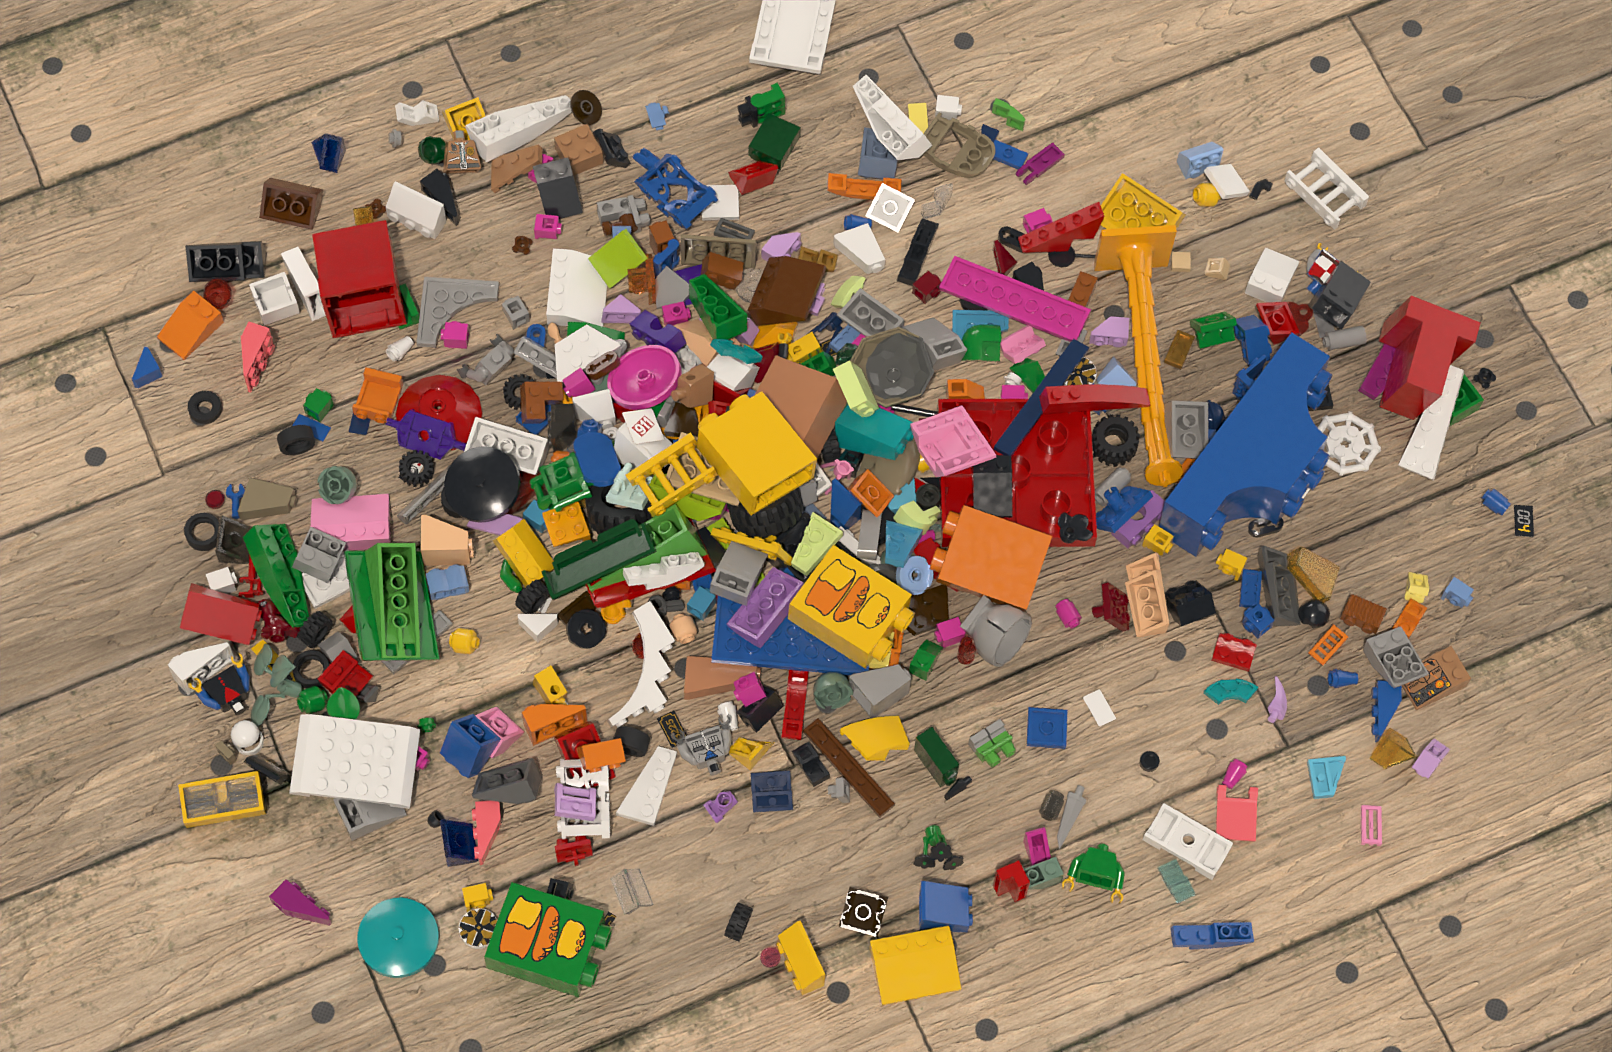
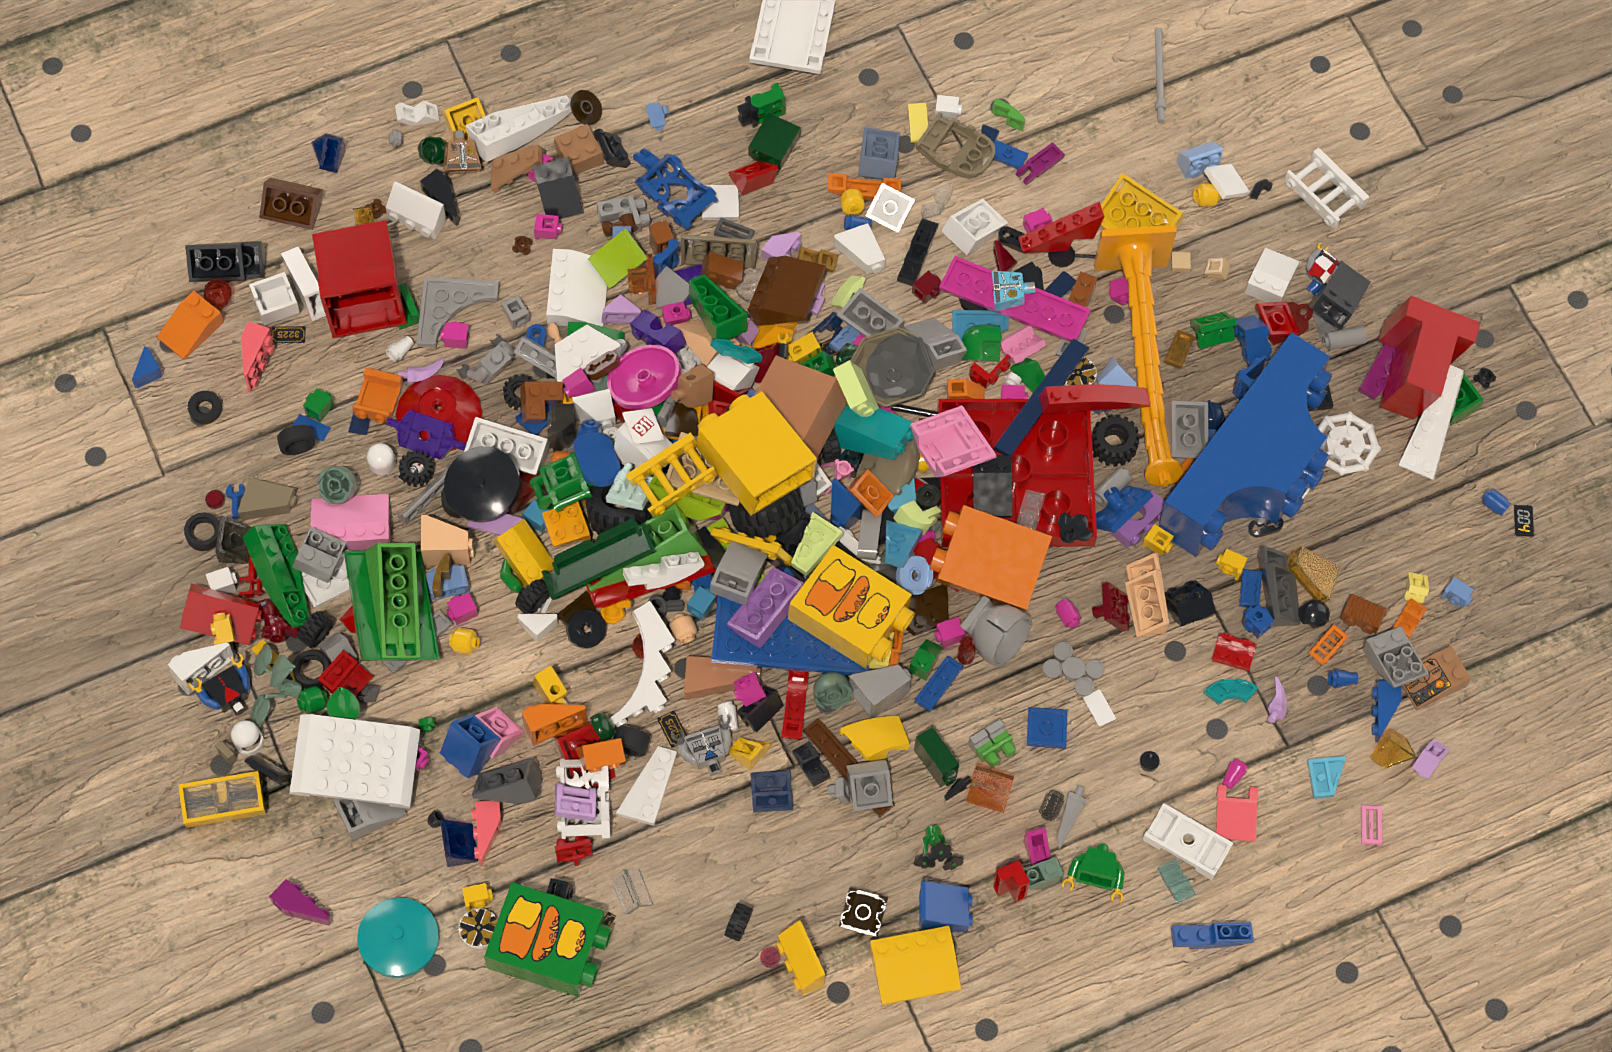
medium lavender plate [703,791,738,823] -> none
white wedge [853,75,932,160] -> none
lavender slope [1089,317,1129,347] -> none
none -> yellow brick [211,613,235,645]
none -> black sticker [271,326,306,343]
none -> white helmet [367,443,396,475]
none -> lavender bar [398,359,444,383]
none -> pearl gold slope [432,554,450,598]
none -> dark pink brick [446,592,478,625]
none -> dark green hair [590,713,615,742]
none -> yellow head [840,189,865,216]
none -> light grey slope [846,760,893,811]
none -> blue tile [914,655,963,712]
none -> white slope [942,198,1008,256]
none -> clear orange bracket [966,766,1014,813]
none -> red bracket [969,354,1011,389]
none -> medium azure torso [992,271,1035,311]
none -> clear slope [1017,490,1045,530]
none -> light grey piece [1043,642,1105,697]
none -> dark blue sticker [1044,271,1076,298]
none -> dark pink brick [1109,277,1129,305]
none -> light grey bar [1155,28,1166,123]

